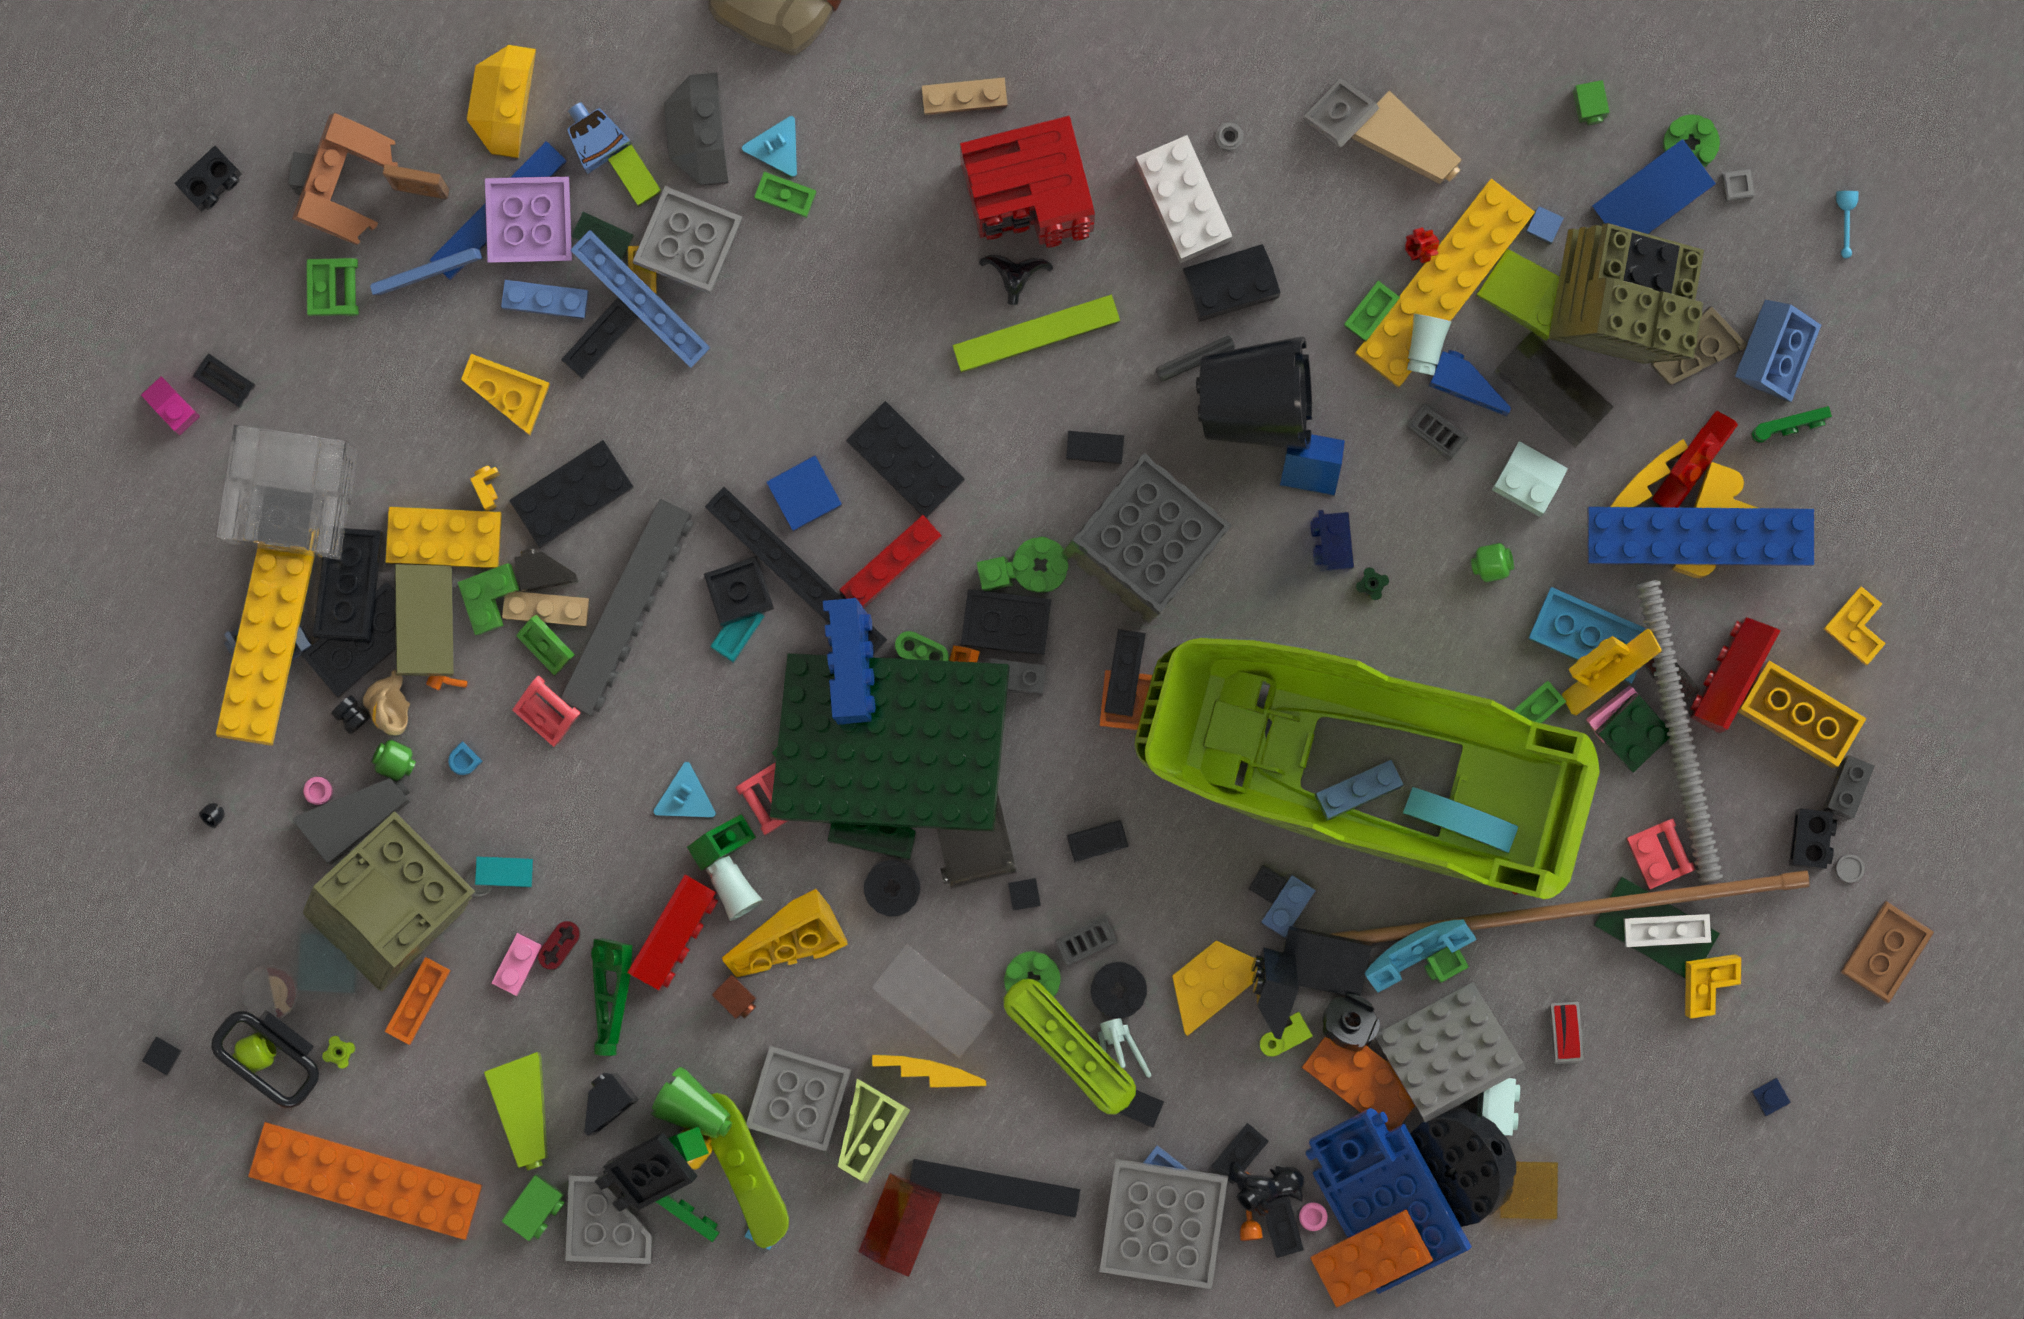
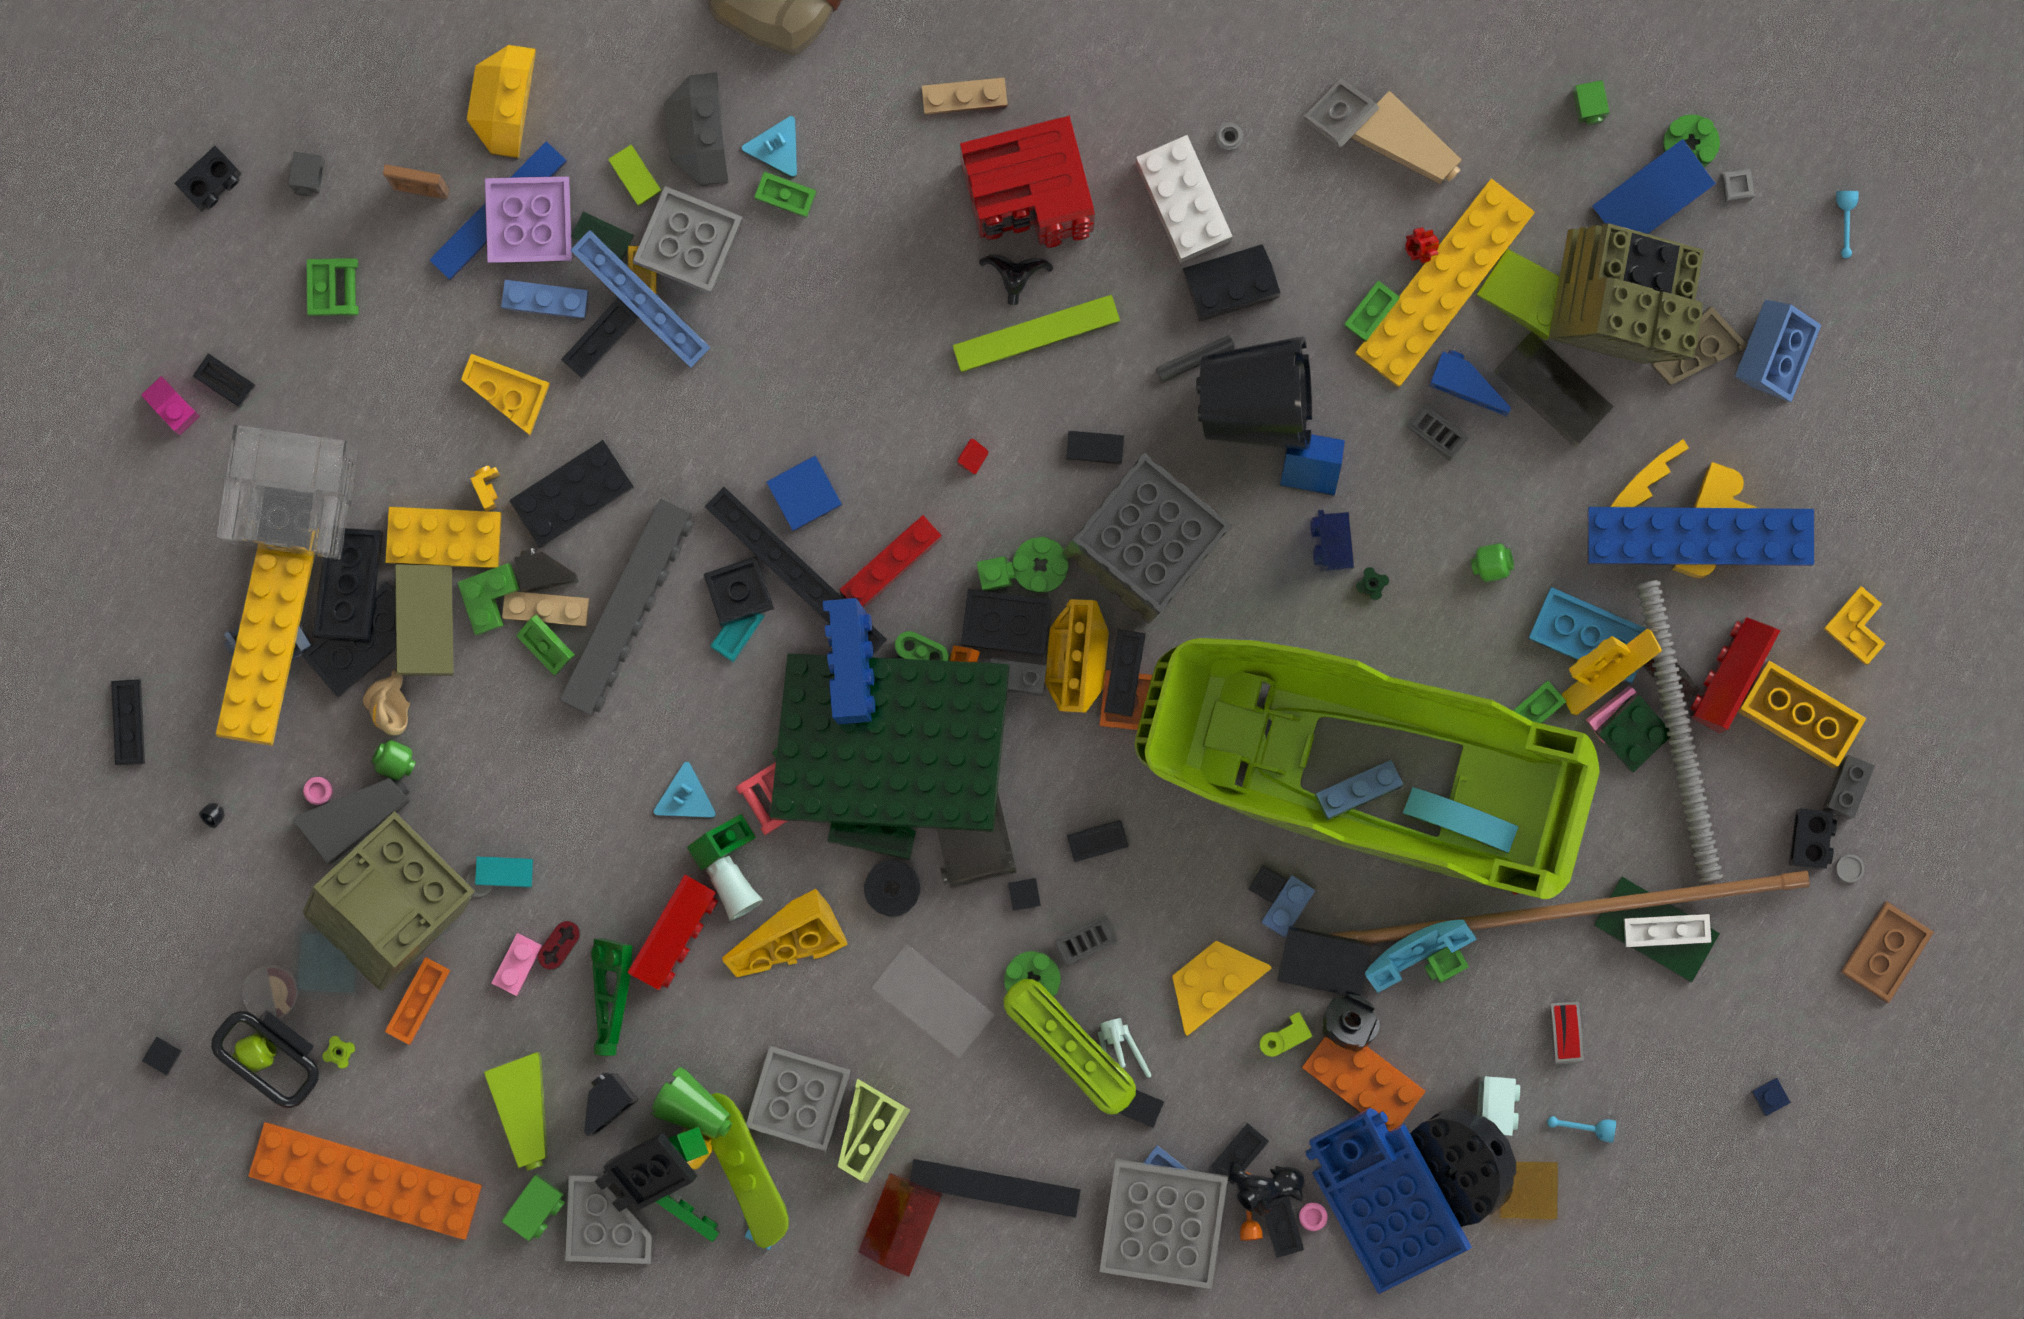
nougat wedge [292,113,398,245] -> none
black wheel [331,695,371,735] -> none
medium blue tile [370,248,483,295] -> none
orange hand [426,676,467,690] -> none
dark azure tile [448,741,483,775] -> none
coral plate [513,676,581,747] -> none
medium blue torso [567,102,631,174] -> none
copper brick [712,975,757,1019] -> none
black plate [846,401,965,518] -> none
yellow slope [872,1055,986,1087] -> none
black plate [1090,962,1147,1019] -> none
black slope [1251,947,1299,1040] -> none
orange plate [1310,1209,1433,1308] -> none
light grey plate [1375,982,1526,1123] -> none
light aqua plant [1407,314,1452,375] -> none
light aqua slope [1492,441,1568,517] -> none
medium blue tile [1526,206,1564,244] -> none
coral plate [1626,818,1696,890] -> none
red bracket [1652,411,1738,508] -> none
yellow plate [1685,954,1741,1019] -> none
green plate [1751,406,1832,443] -> none
none -> black tile [111,679,145,765]
none -> red slope [957,438,989,474]
none -> yellow wedge [1045,599,1109,713]
none -> medium azure hinge [1547,1116,1616,1143]

